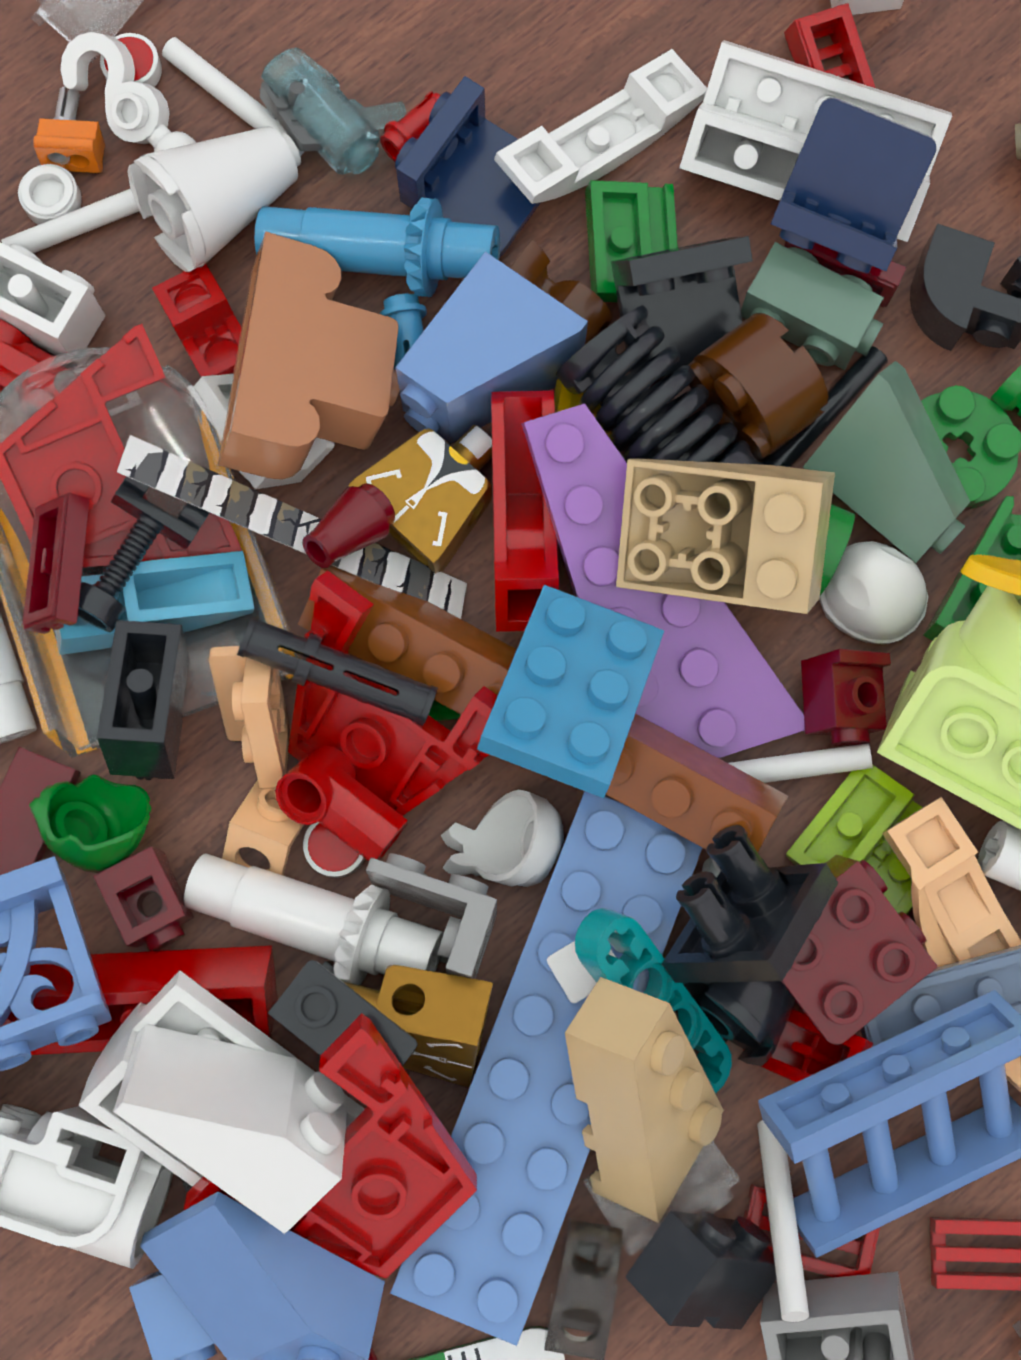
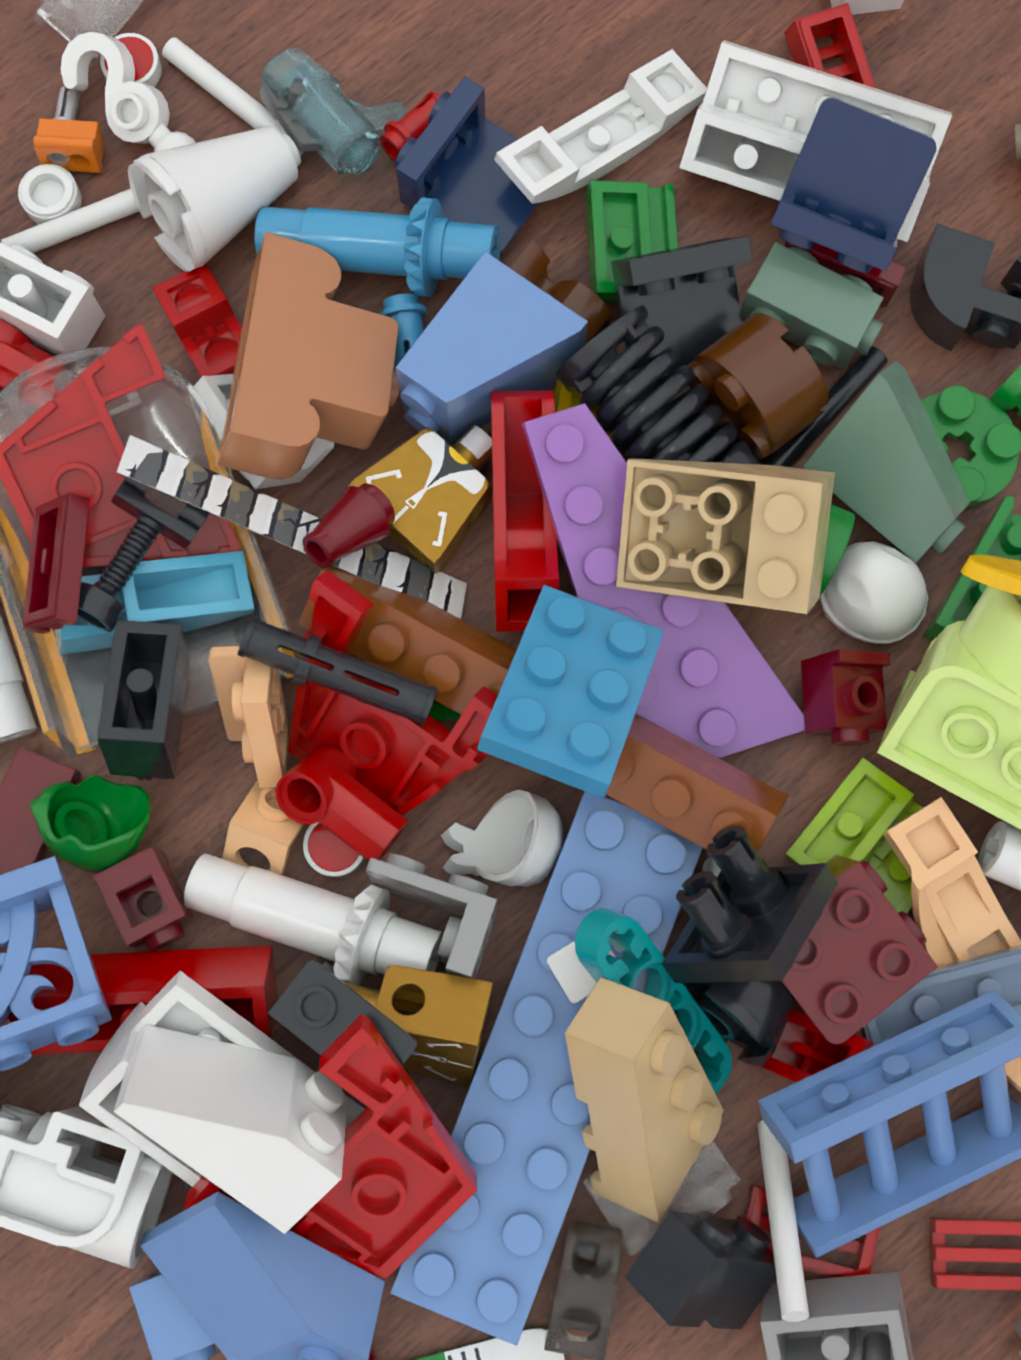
white bar [728,743,873,783] -> none

